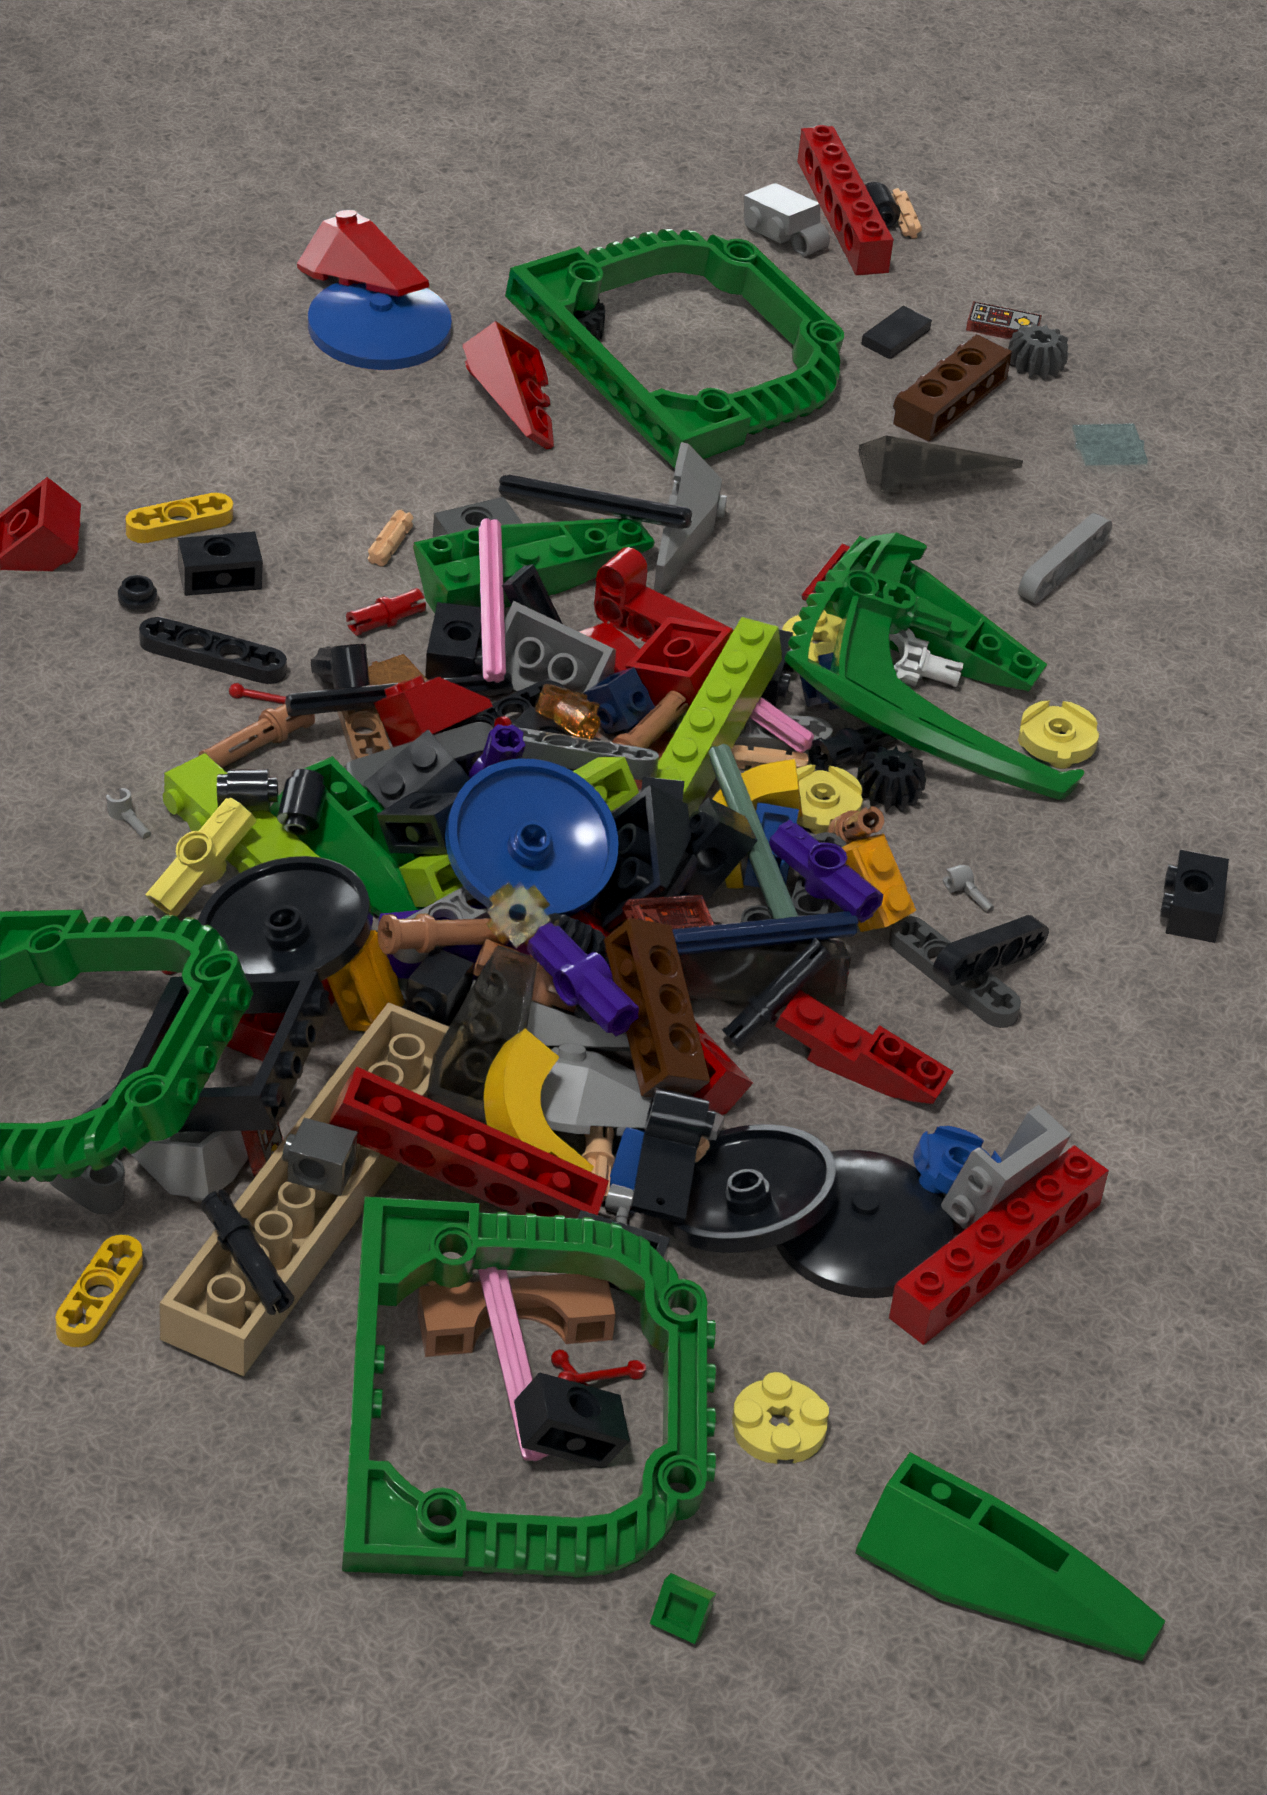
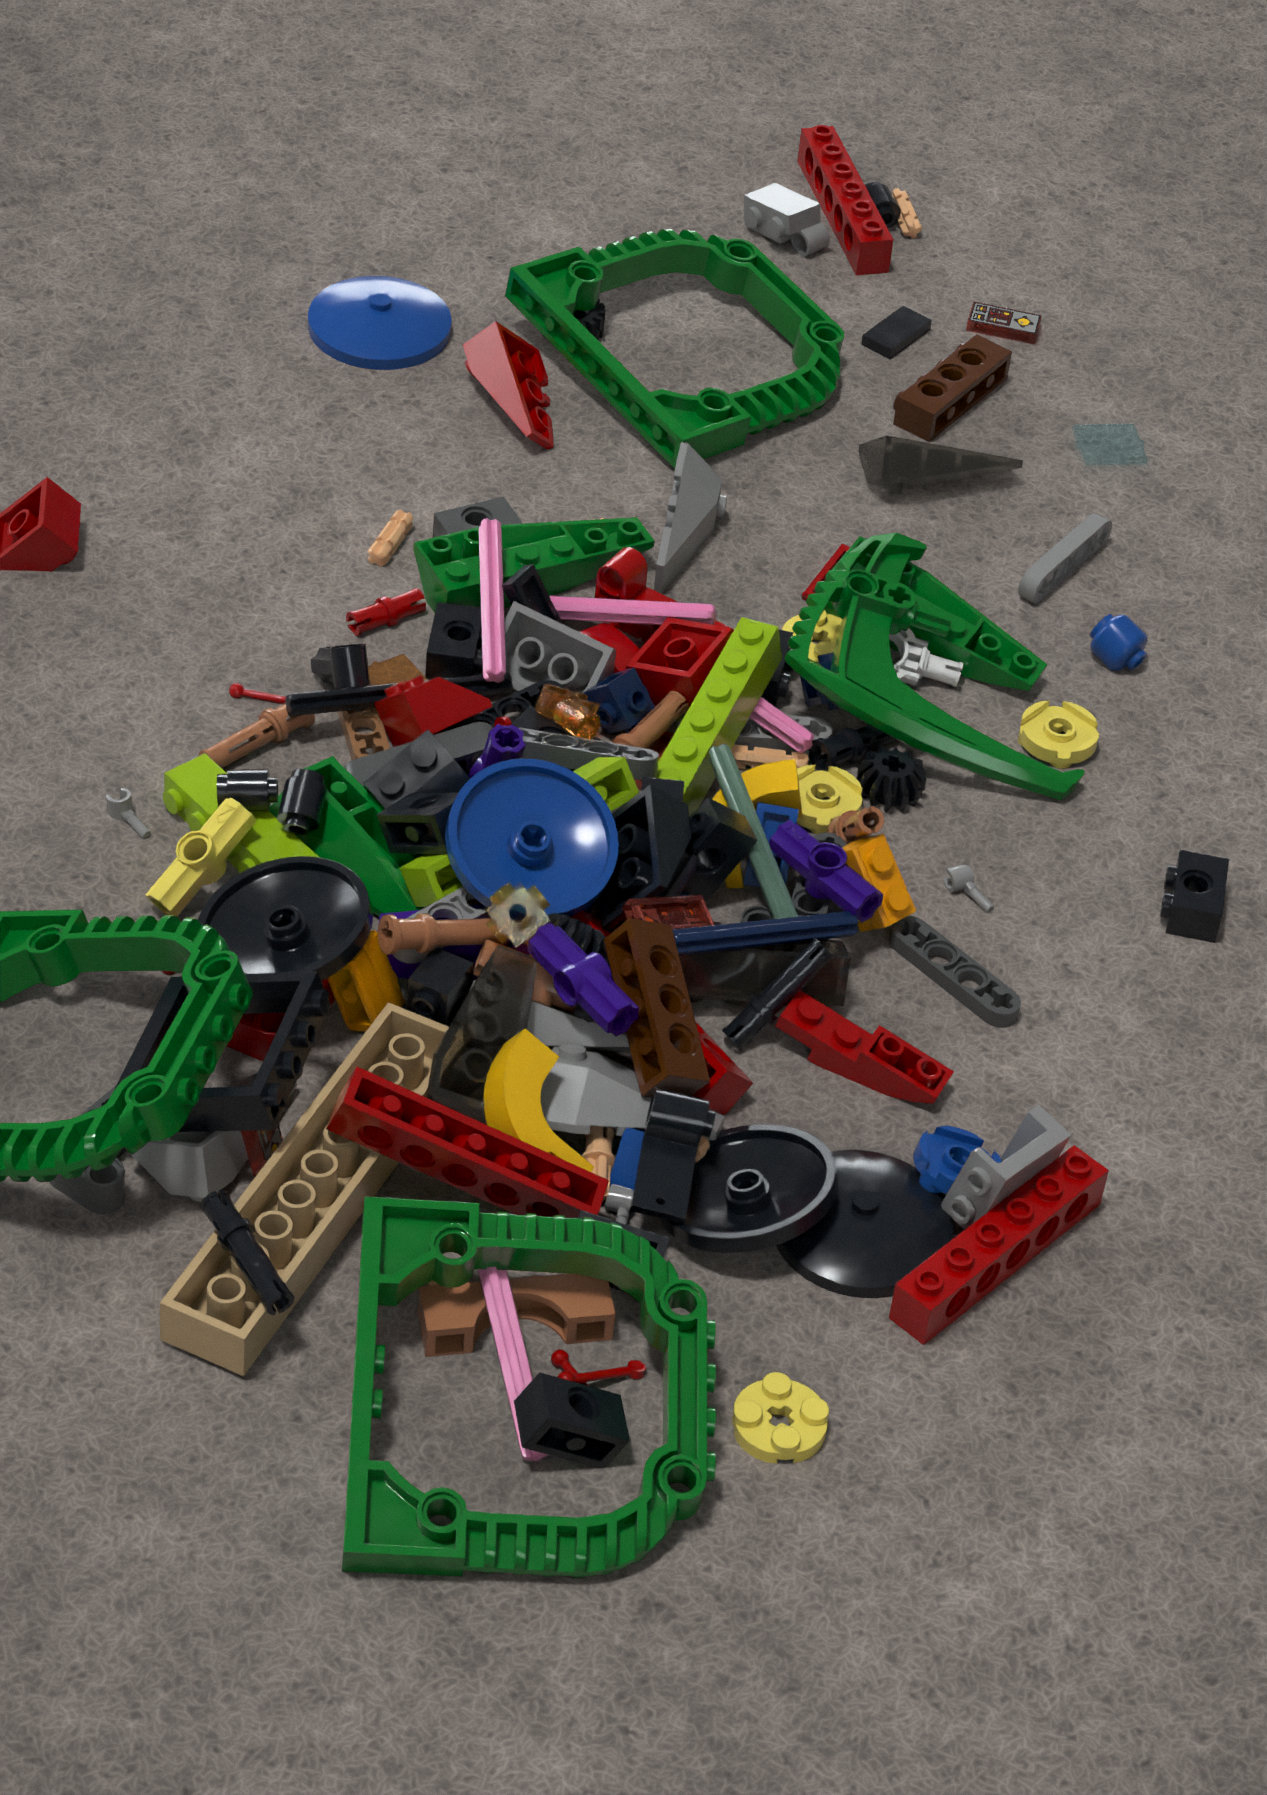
yellow beam [55,1235,143,1347] -> none
black plate [118,575,157,610] -> none
yellow beam [125,493,233,543] -> none
black beam [139,617,287,684] -> none
black brick [178,531,263,596] -> none
dark grey brick [282,1118,357,1196] -> none
red wedge [297,210,429,297] -> none
black axle [498,475,692,529] -> none
green tile [649,1573,717,1644] -> none
green wedge [855,1452,1166,1661] -> none
black beam [933,915,1049,986] -> none
dark grey gear [1008,323,1069,380] -> none
none -> bright pink axle [549,596,717,625]
none -> blue head [1090,614,1148,671]

